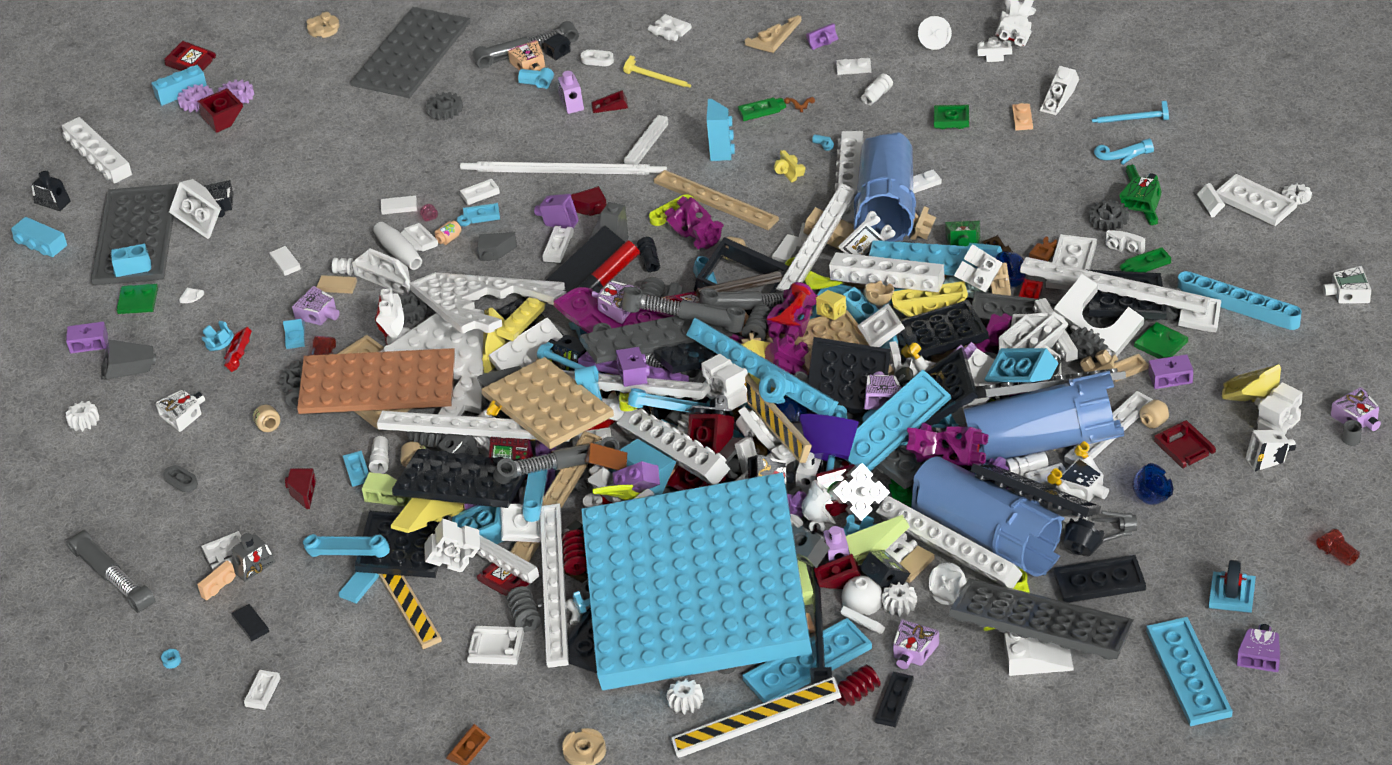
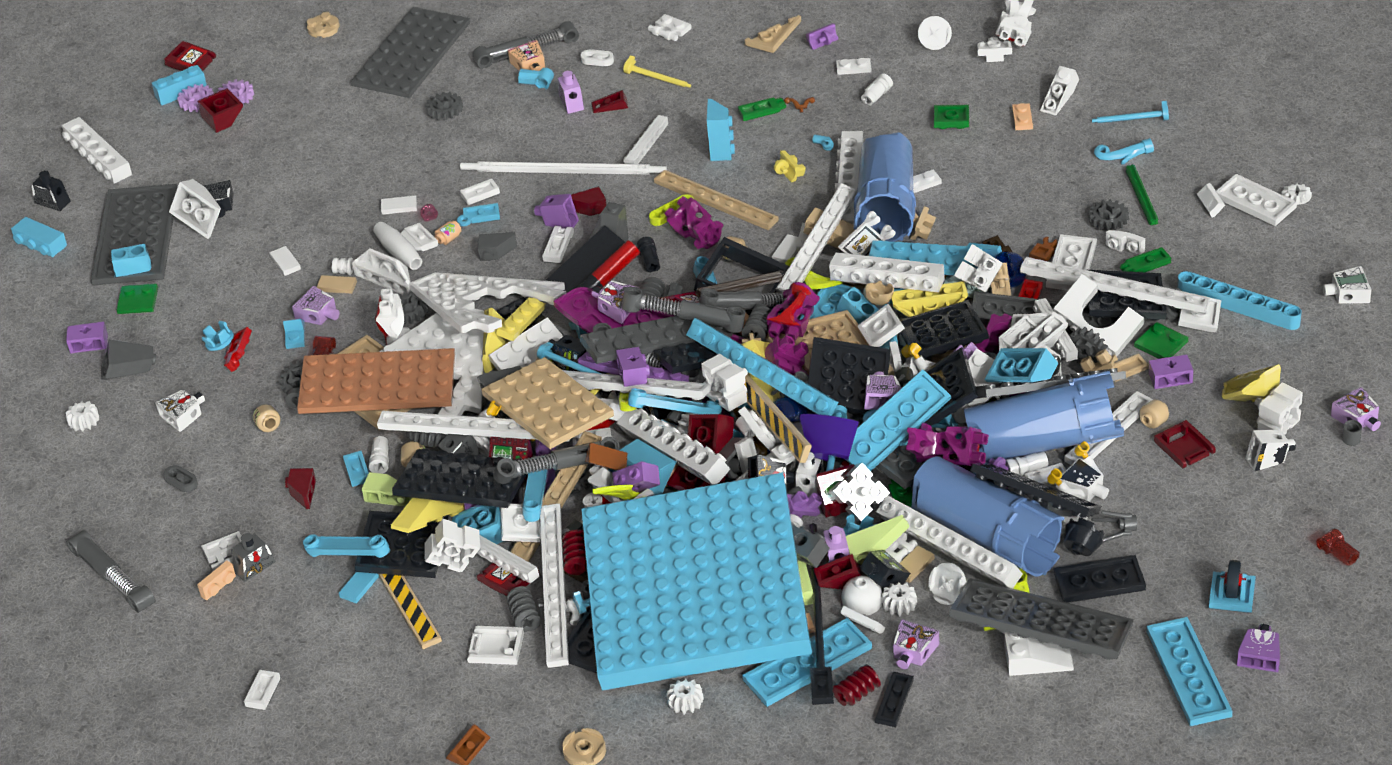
medium azure bush [161,649,181,669] -> none
white tile [179,288,204,303] -> none
black tile [231,604,269,642] -> none
black brick [543,33,571,61] -> none
medium azure piece [575,365,602,401] -> none
tile [671,677,841,758] -> none
black hinge [685,395,731,415] -> none
medium azure piece [759,370,793,404] -> none
white helmet [802,479,836,532] -> none
light yellow brick [816,290,847,320] -> none
green torso [945,221,981,246] -> none
green torso [1119,173,1162,214] -> none
clear blue cylinder [1132,463,1174,505] -> none

